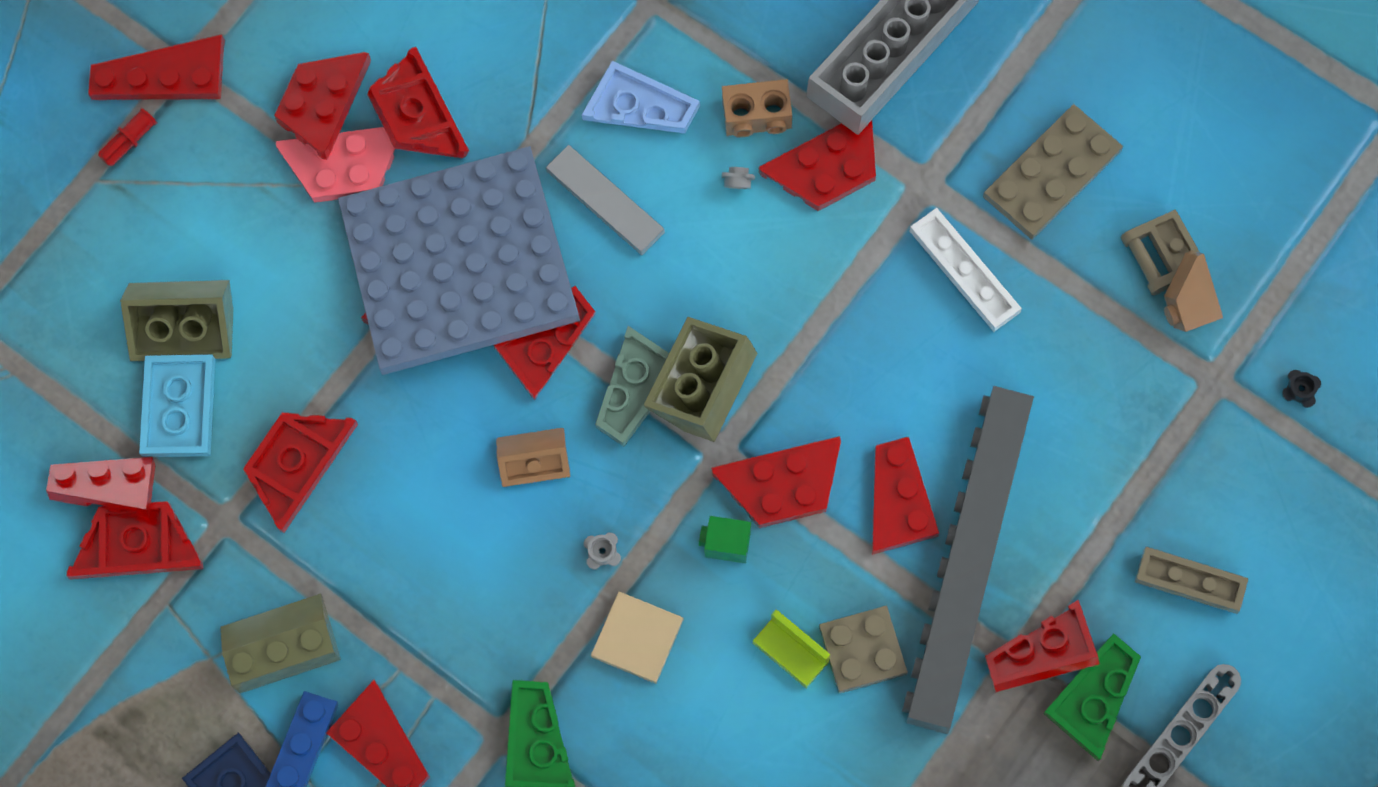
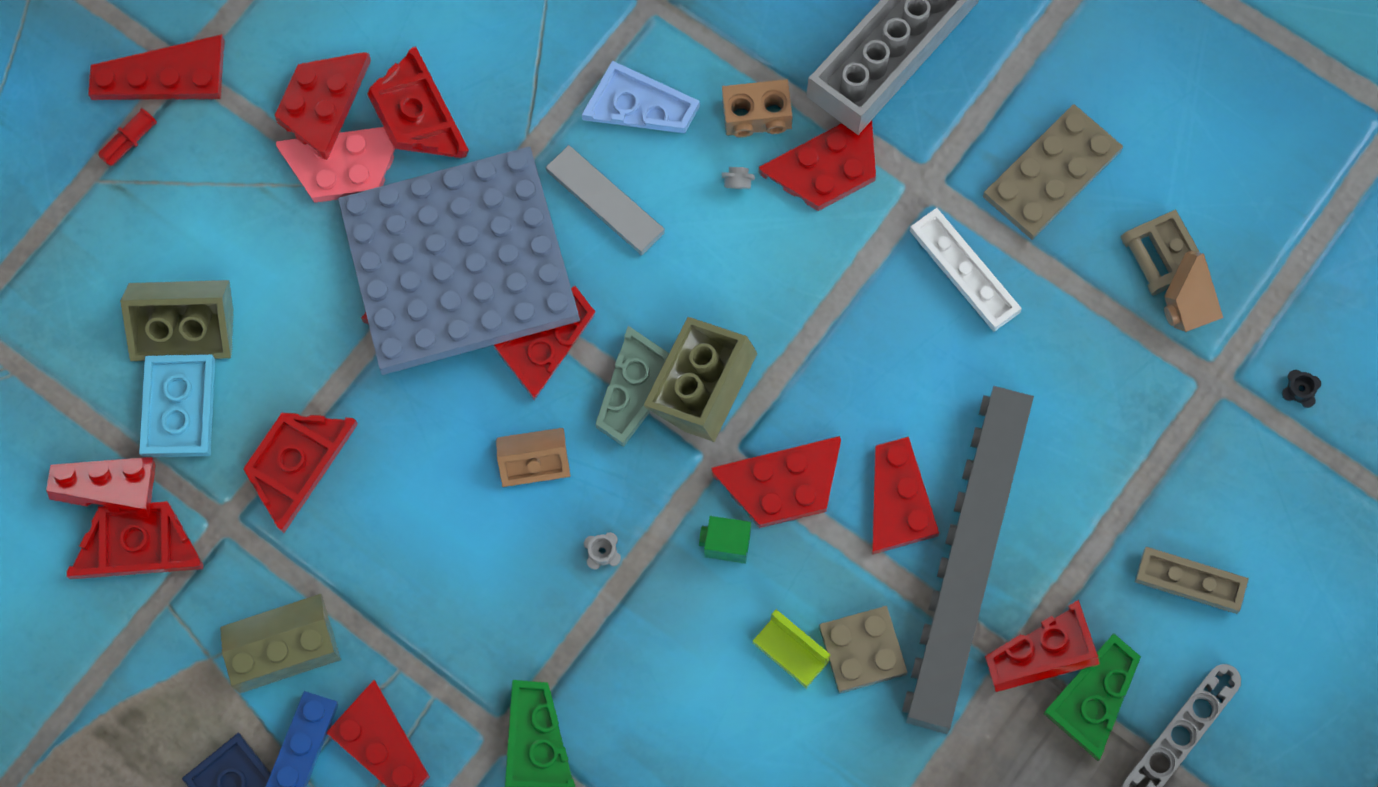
tan tile [591,592,684,684] -> none

